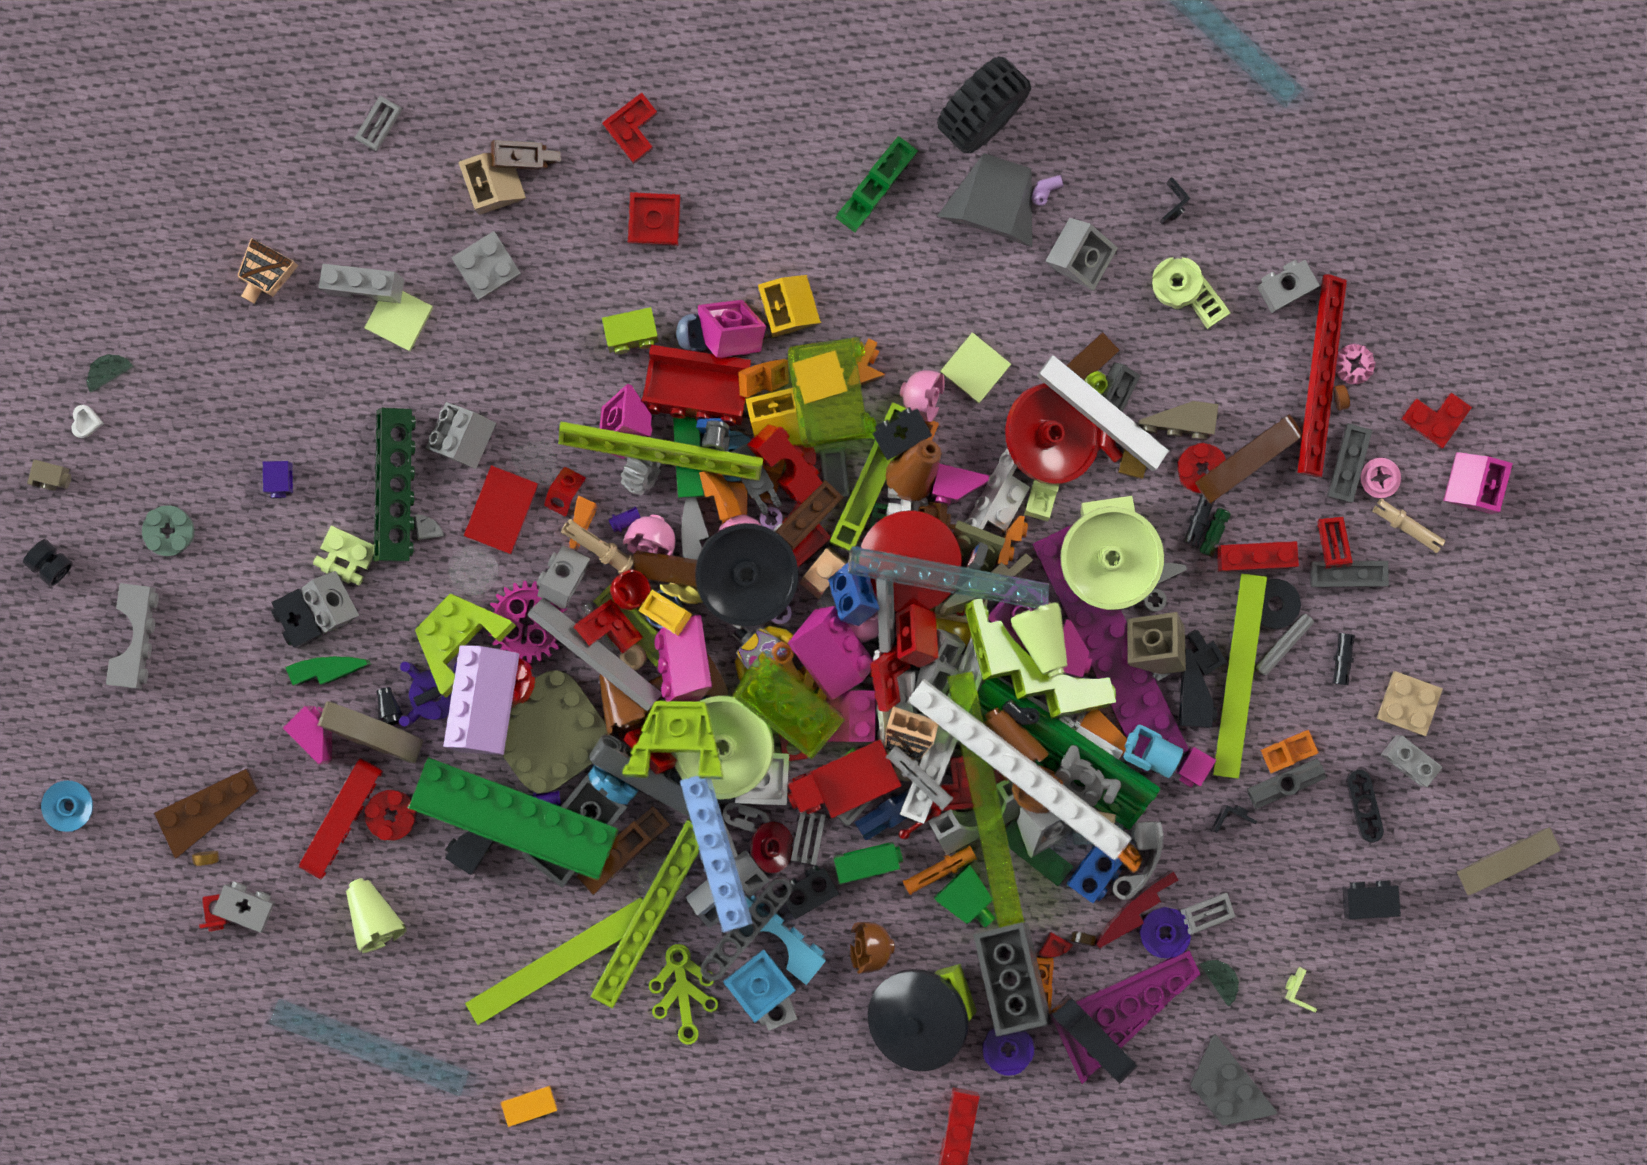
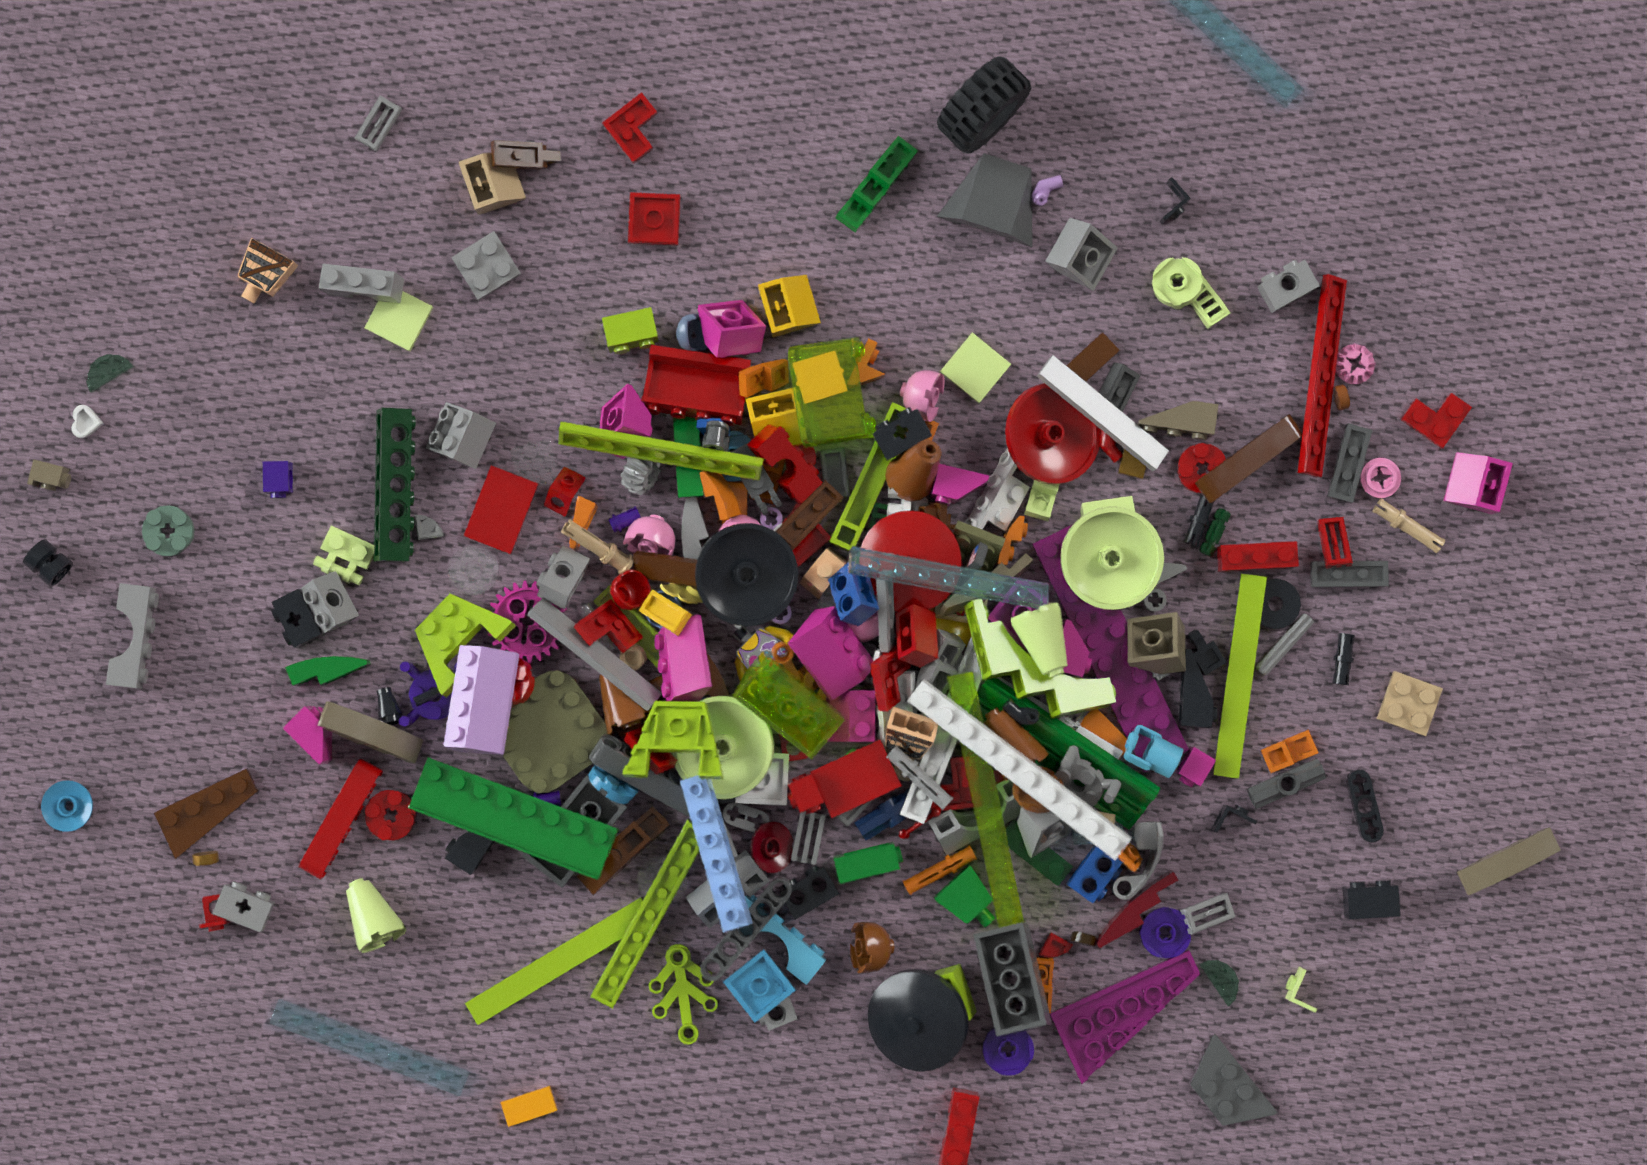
black beam [1050,994,1138,1084] -> none
lime plate [1085,371,1108,394] -> none
light grey brick [1381,735,1443,787] -> none

